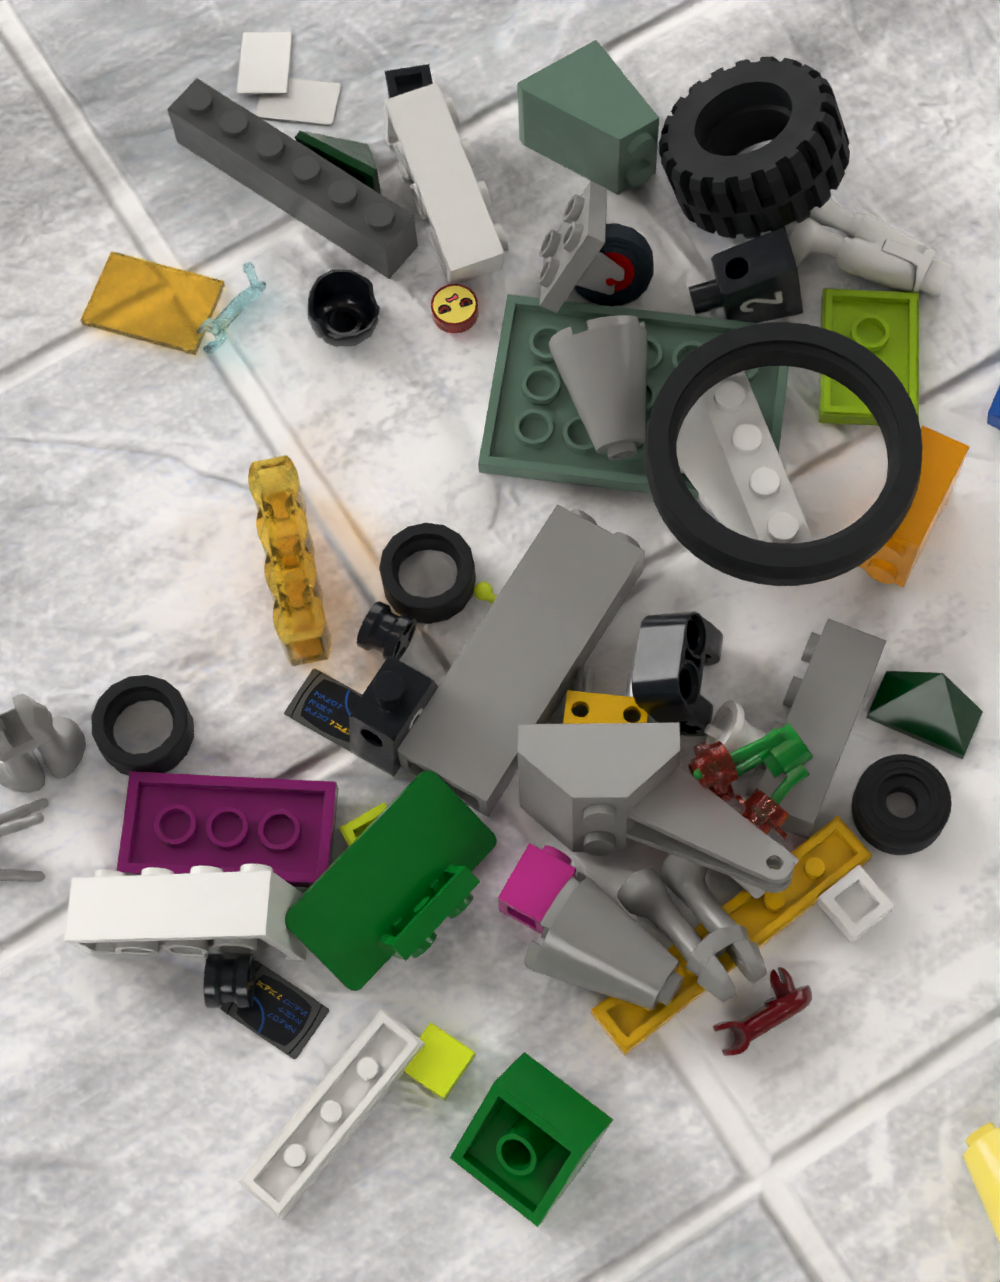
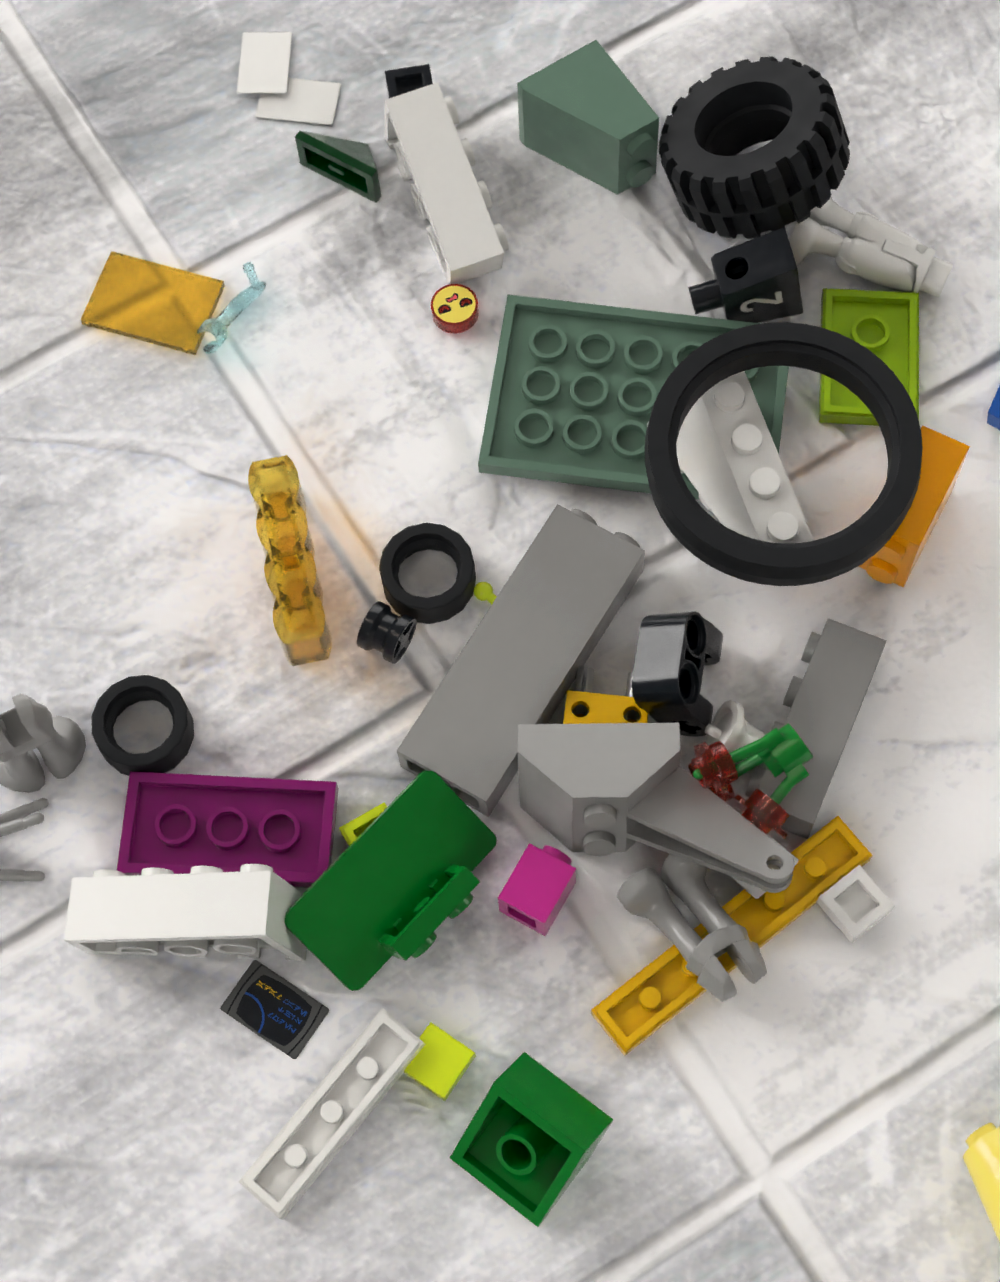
dark grey brick [167,78,418,279] -> none
black wheel [204,953,256,1009] -> none
black sticker [284,668,362,752] -> none
black hair [307,269,380,347] -> none
black torso [349,656,438,777] -> none
light grey cone [524,872,684,1010] -> none
light grey plate [537,181,654,313] -> none
light grey cone [549,315,647,461] -> none
dark red piece [713,967,812,1056] -> none
black tyre [851,754,952,855] -> none
dark green slope [866,671,983,759] -> none

